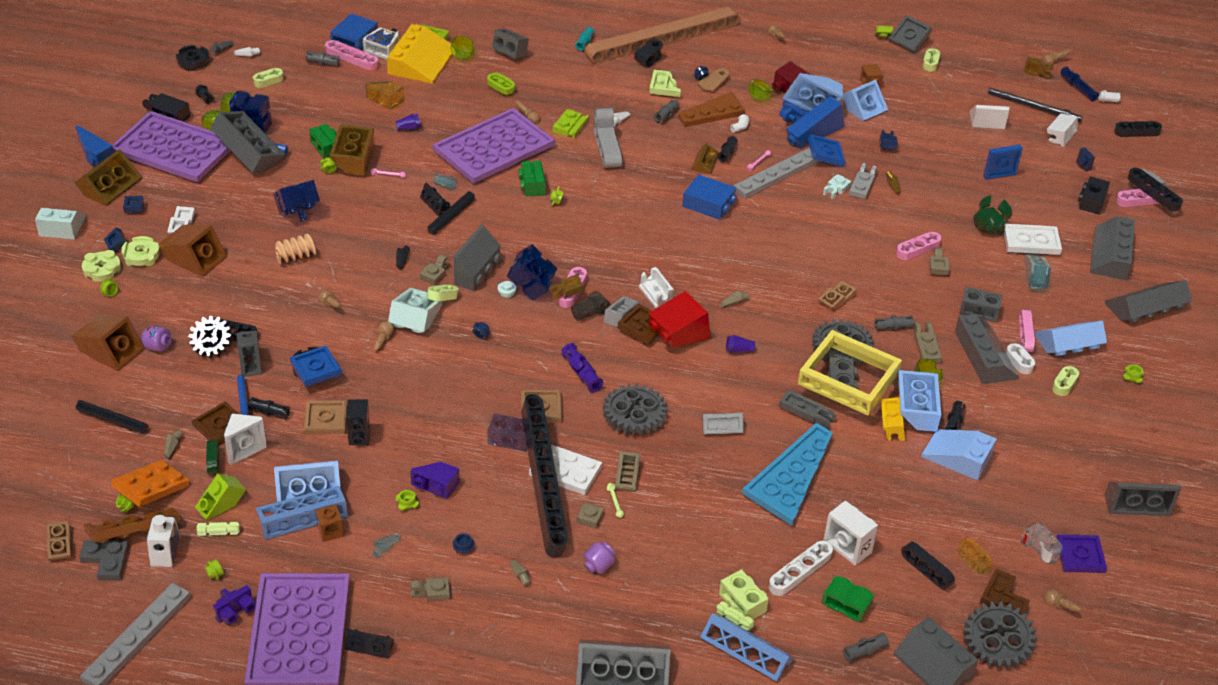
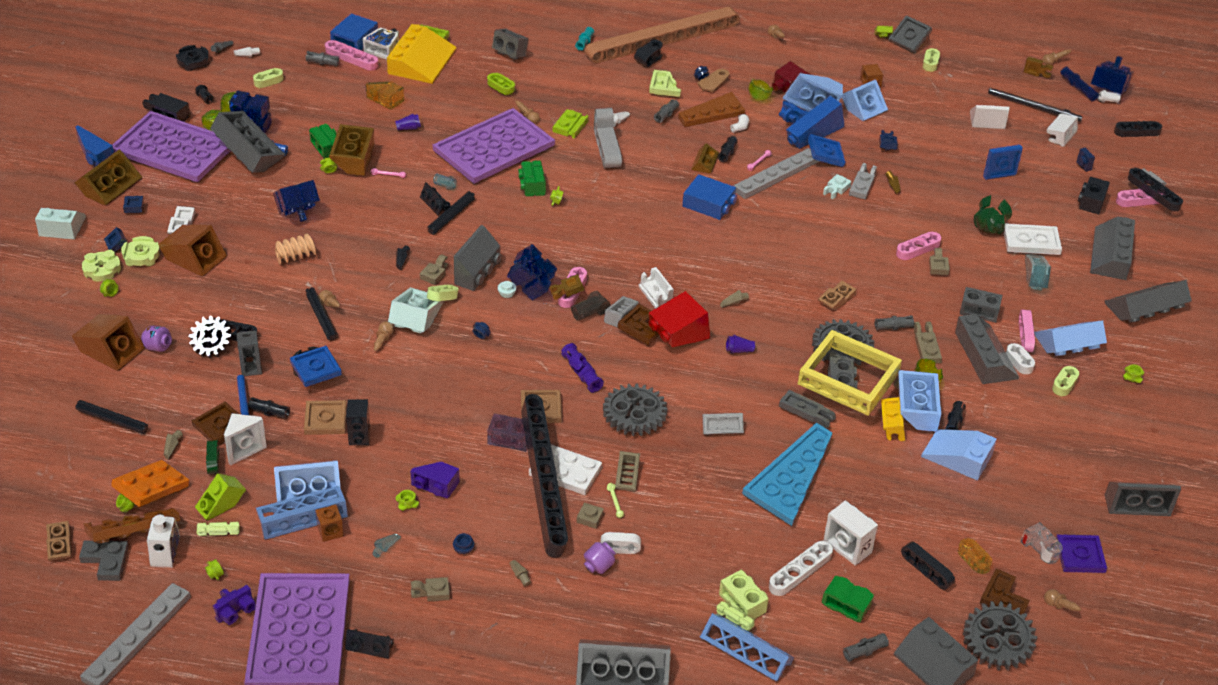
clear neon green hair [451,36,475,60] -> none
none -> black axle [306,287,337,341]
none -> white beam [600,532,641,554]
none -> clear blue brick [1091,56,1134,94]

